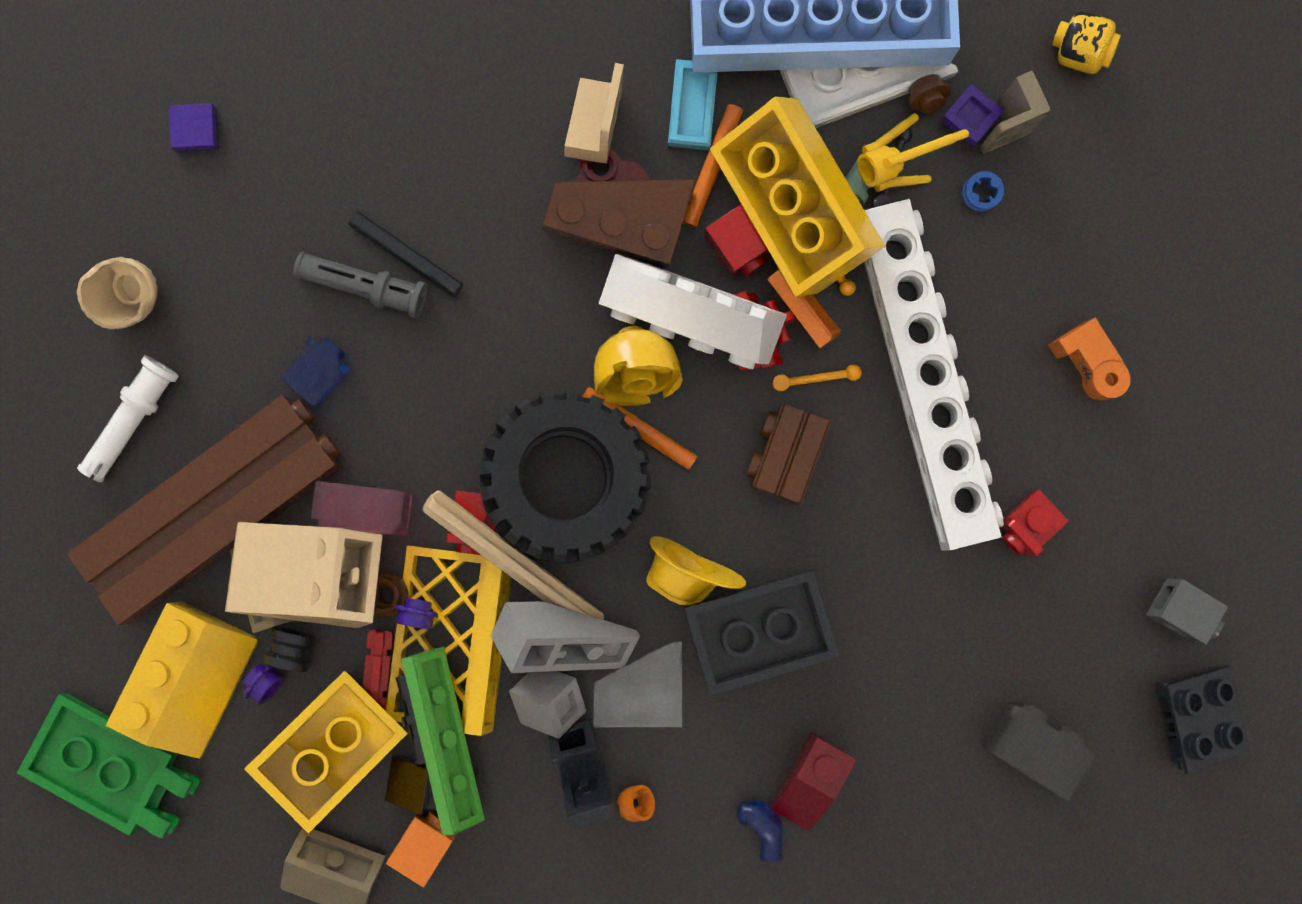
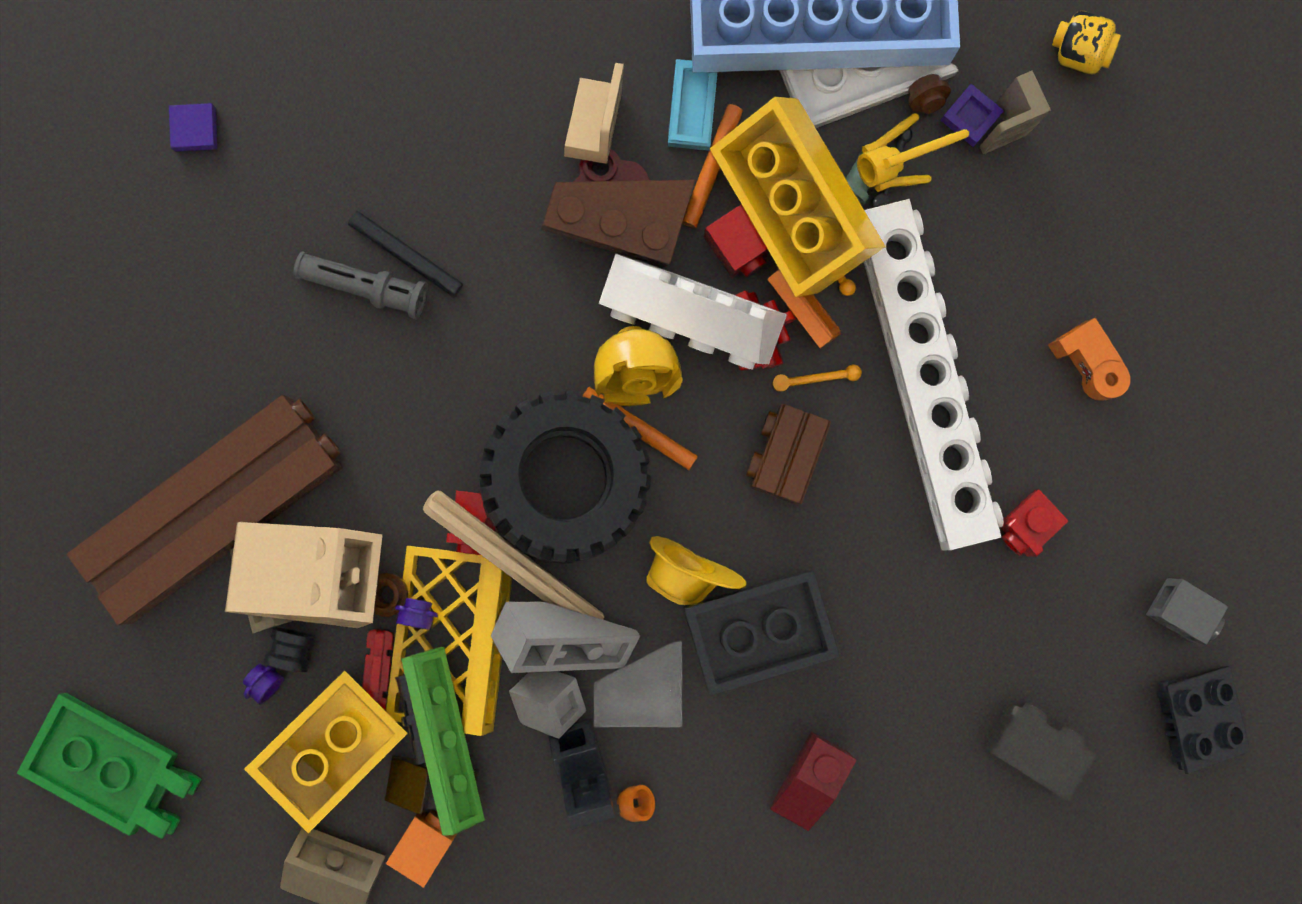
tan hair [77,257,158,330] -> none
white pin [77,355,179,482] -> none
yellow slope [105,601,260,759] -> none
clear blue bracket [281,336,351,408] -> none
clear pink window [311,481,412,536] -> none
clear blue arm [737,800,782,862] -> none
blue bush [962,171,1004,212] -> none

